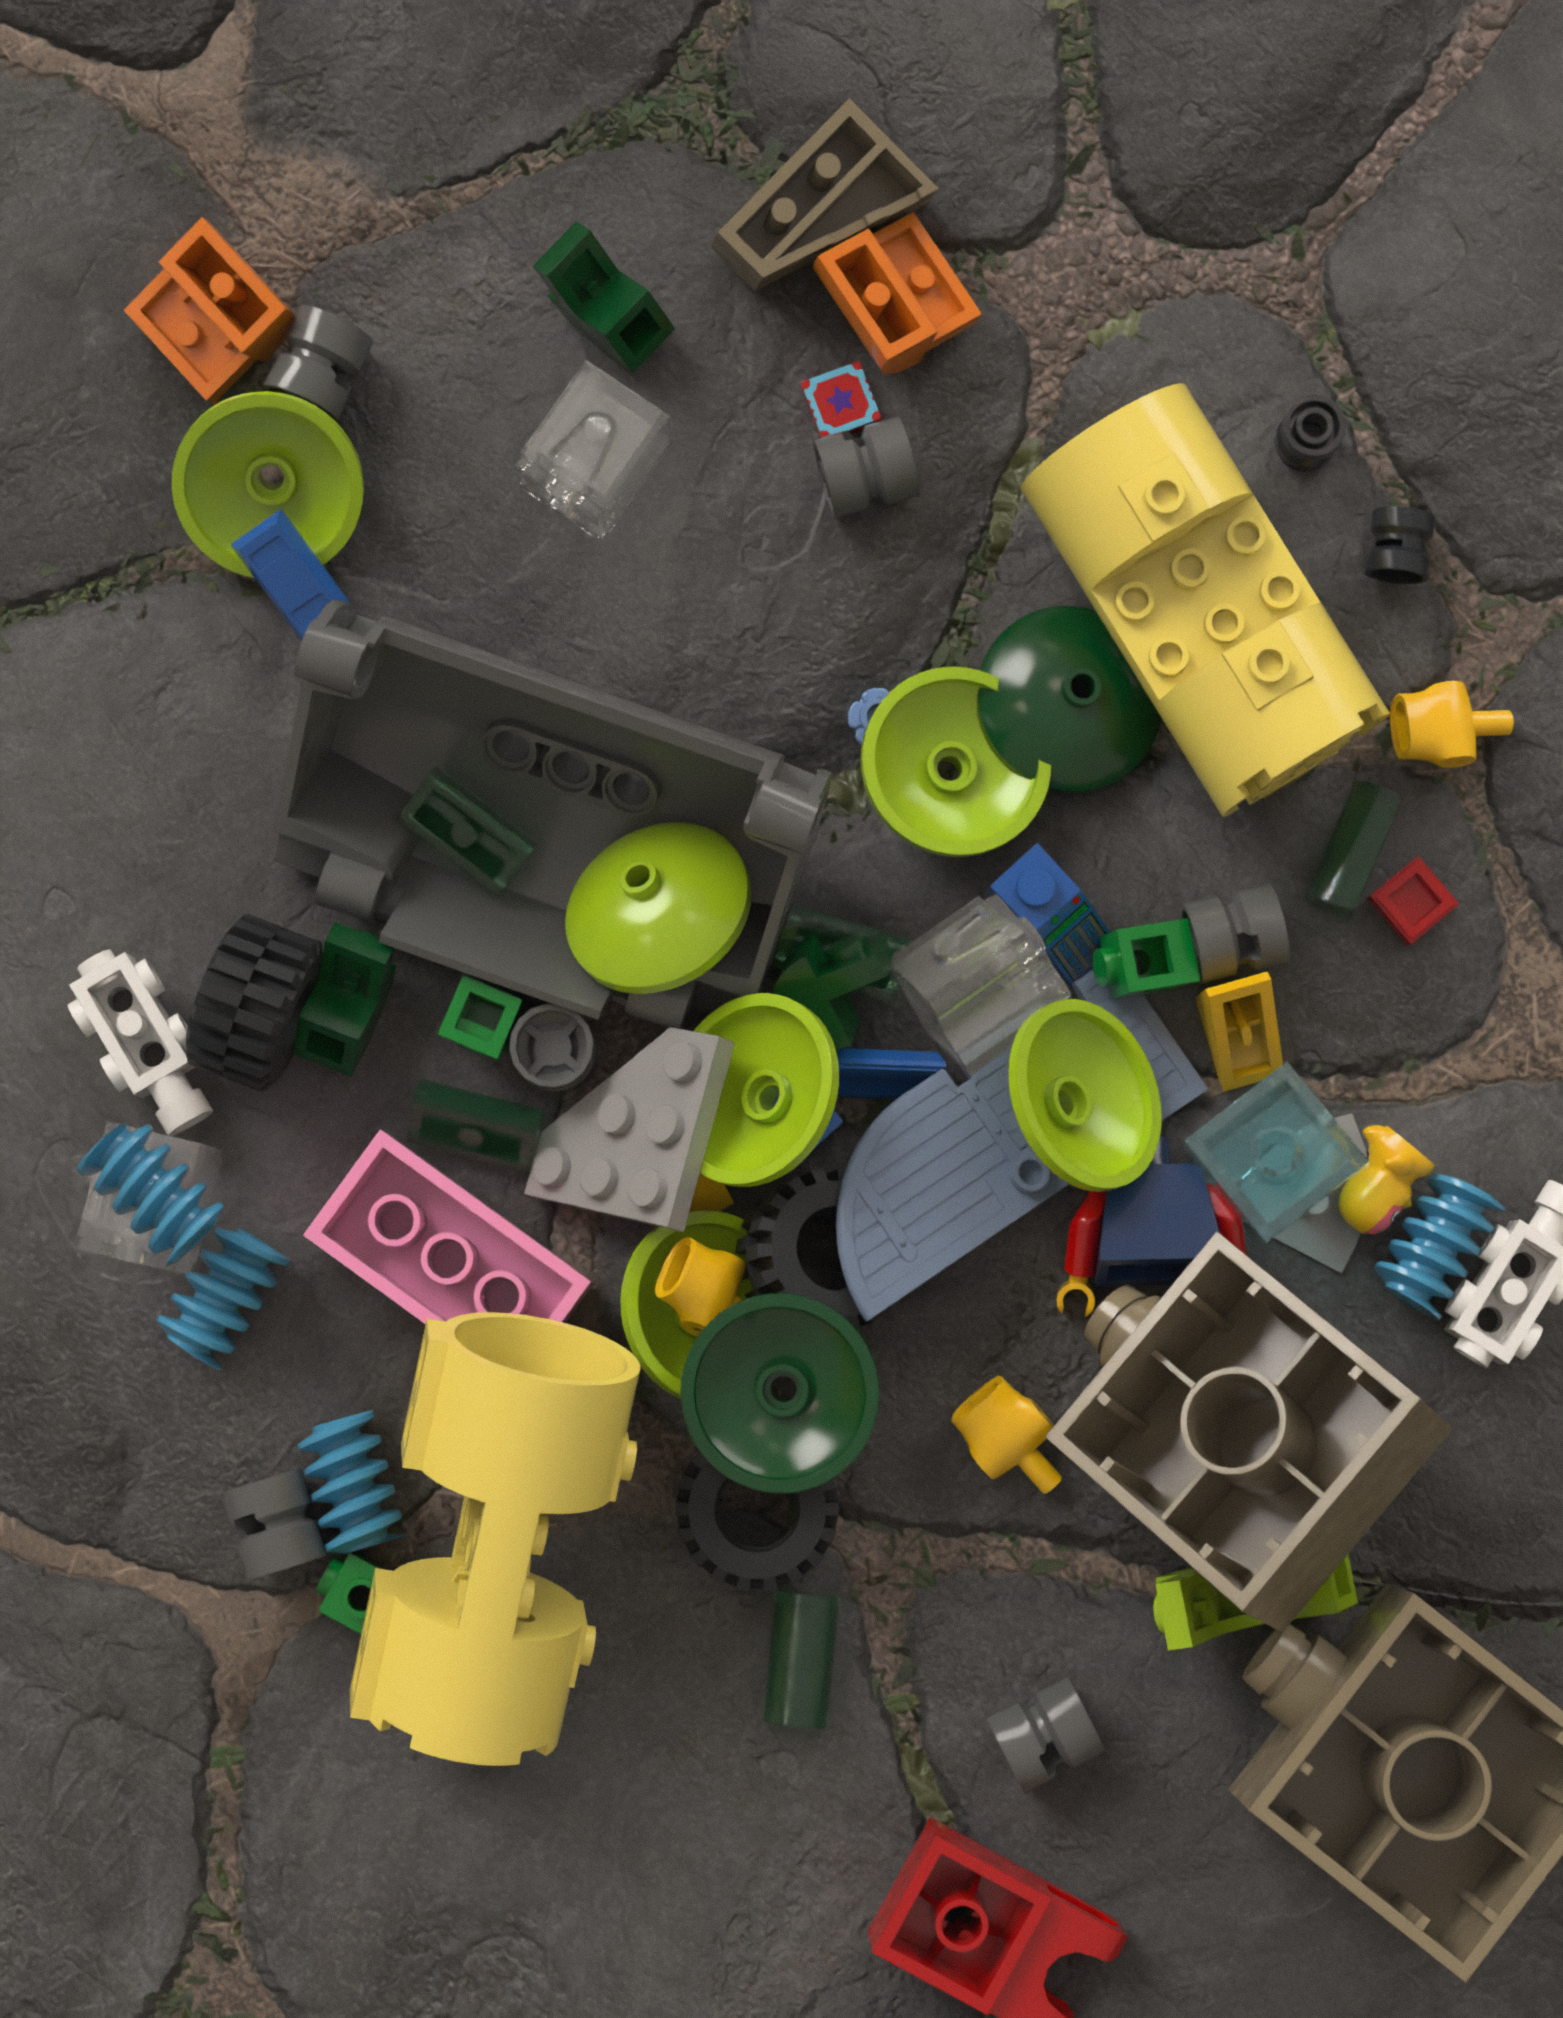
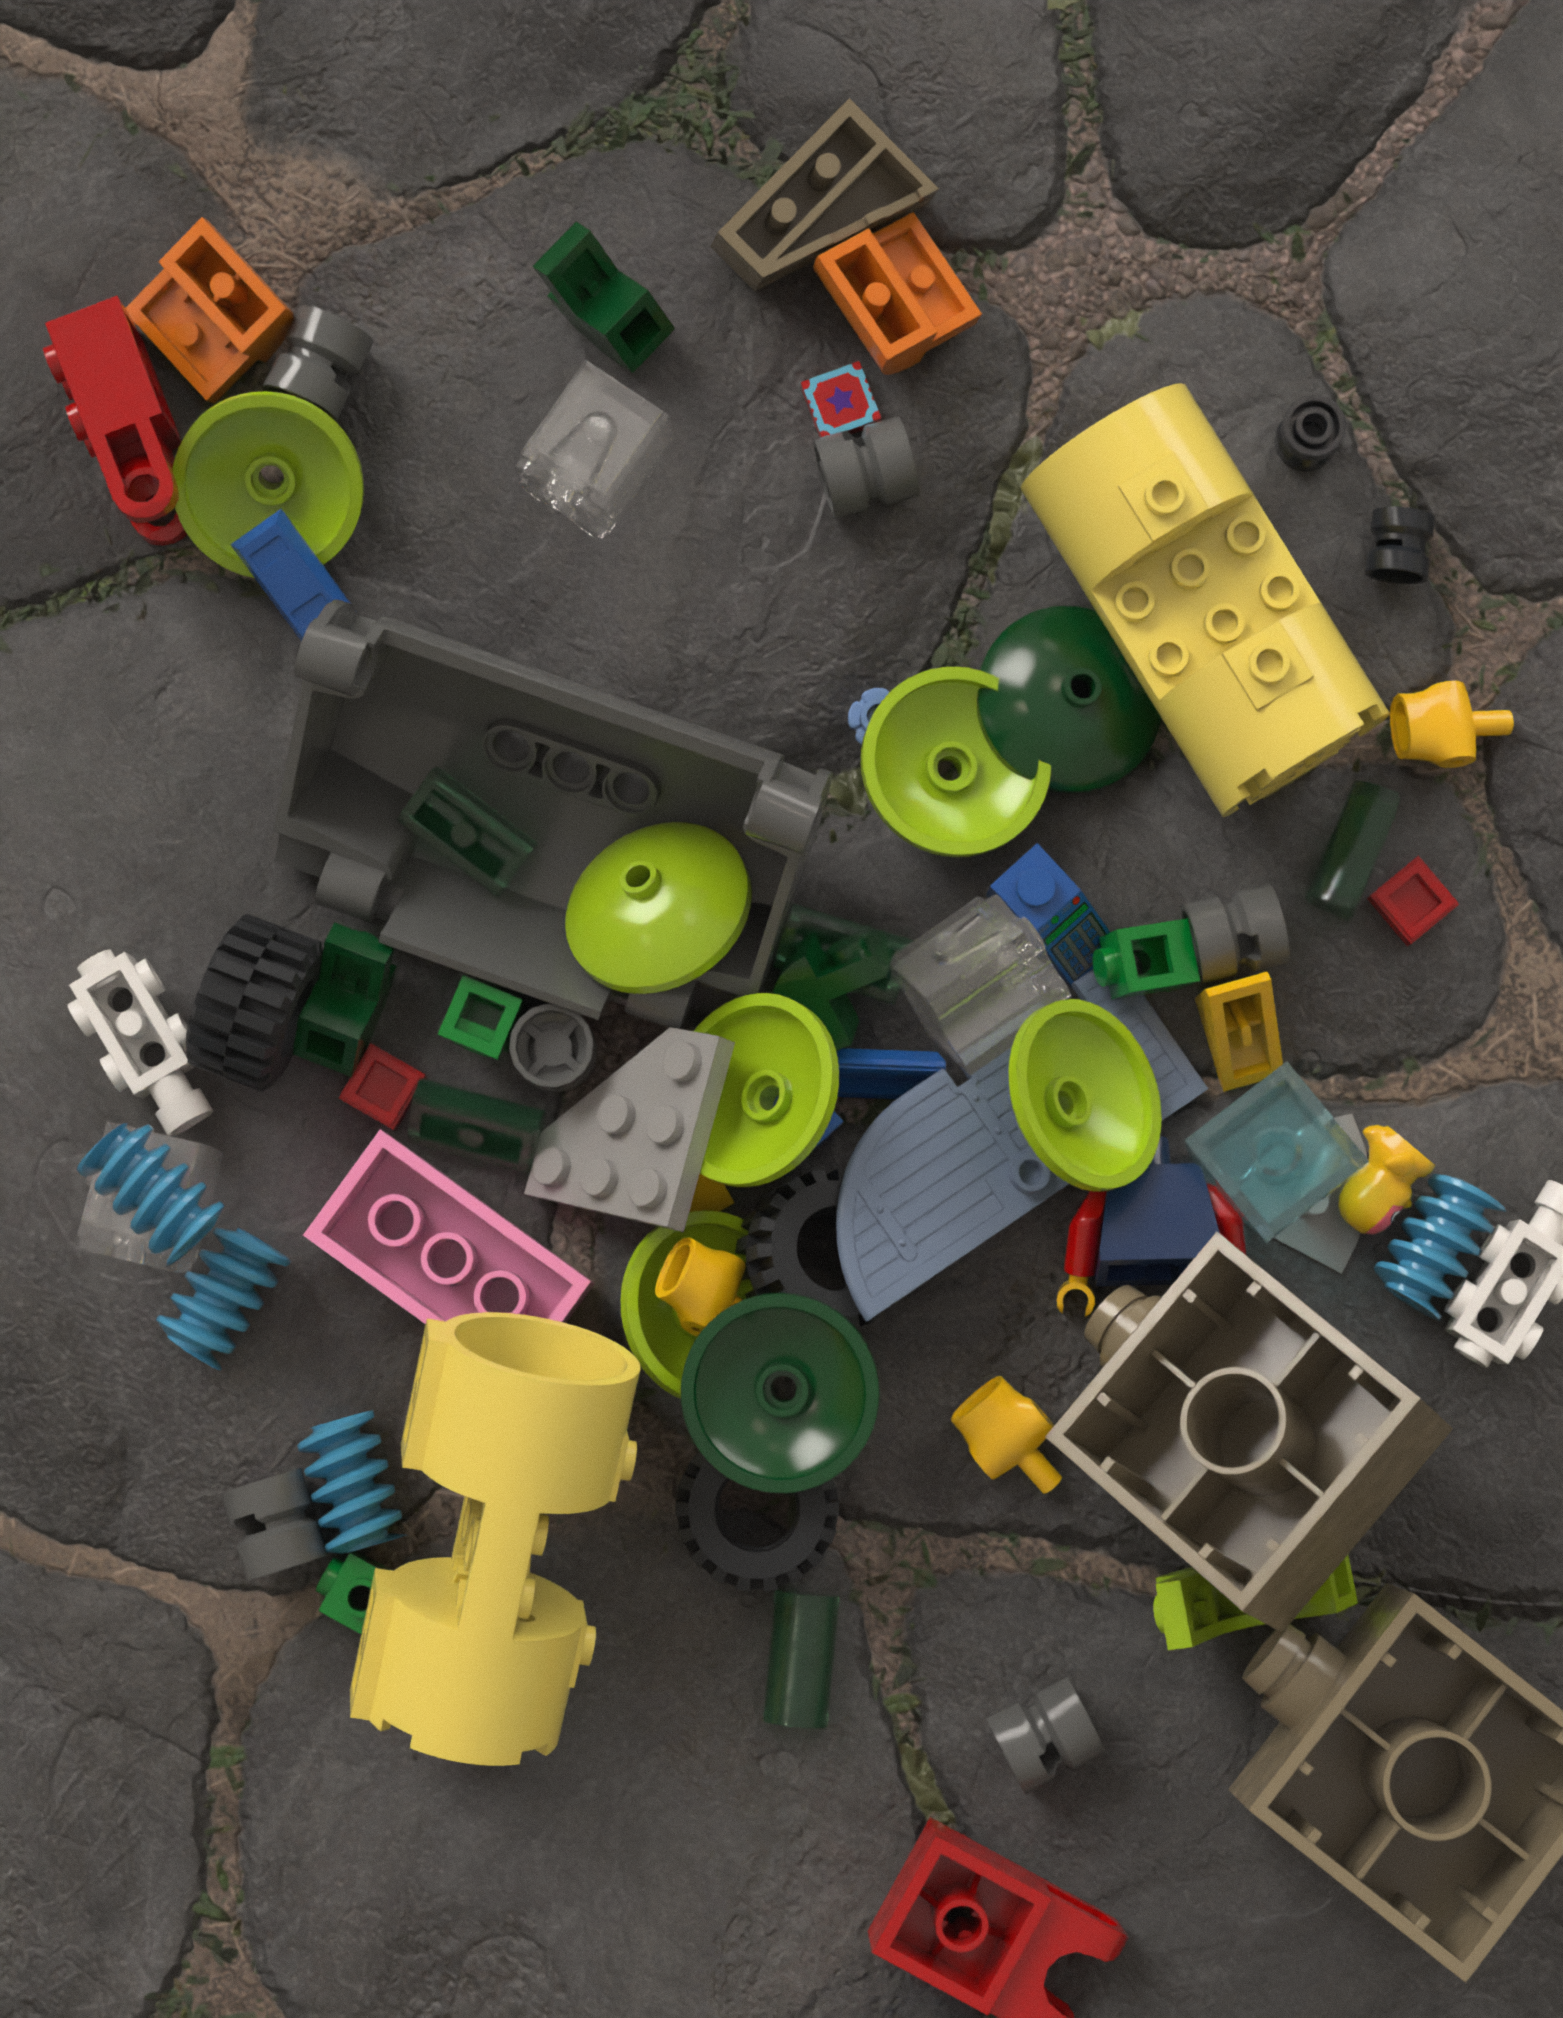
none -> red brick [43,296,187,546]
none -> red tile [339,1043,428,1131]

